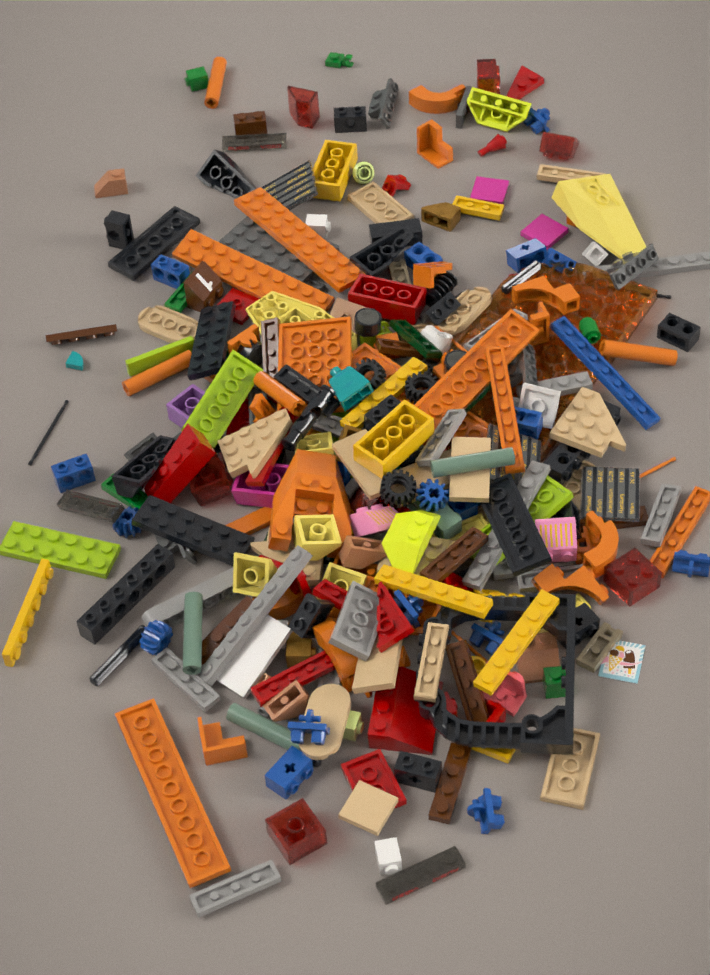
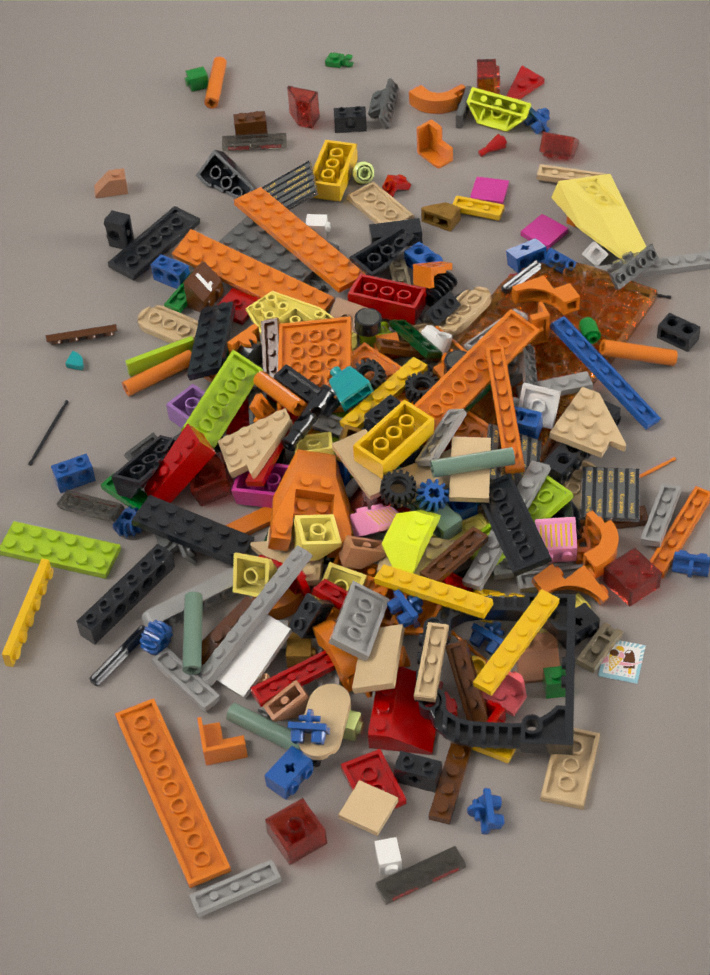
red wing [377,581,415,653] -> none

